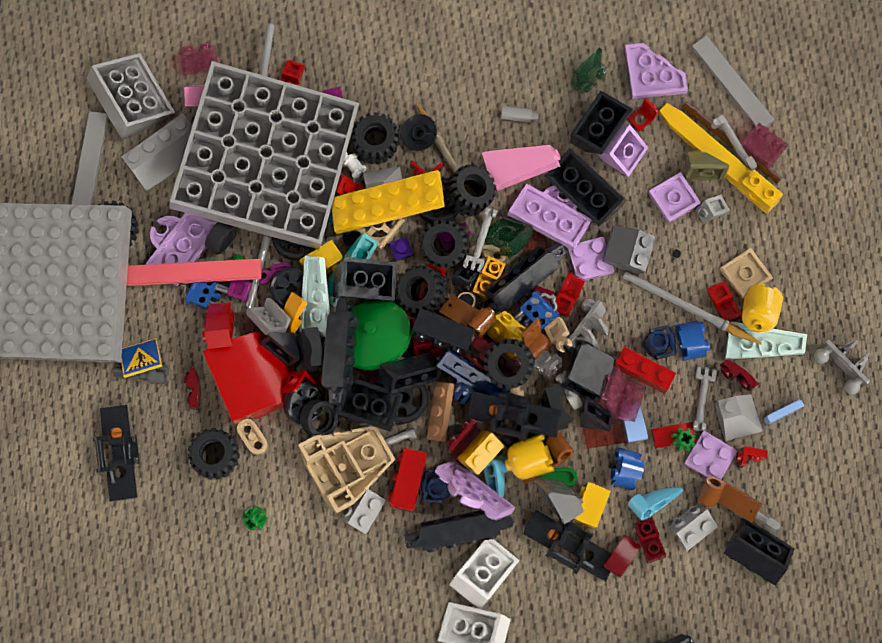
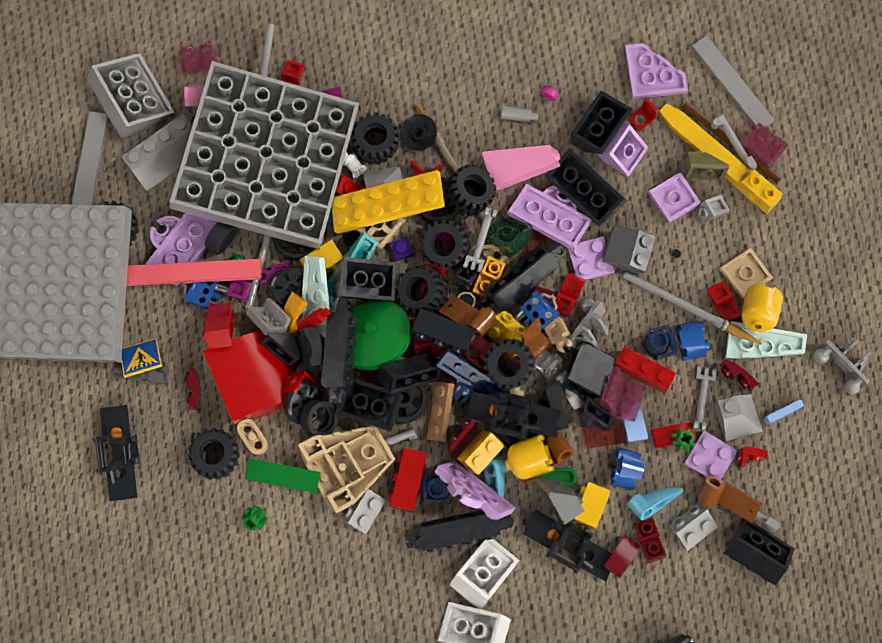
clear green slope [570,47,607,93] -> none
none -> green sticker [245,458,321,493]
none -> red cylinder [297,308,330,332]
none -> dark pink tile [540,85,559,101]

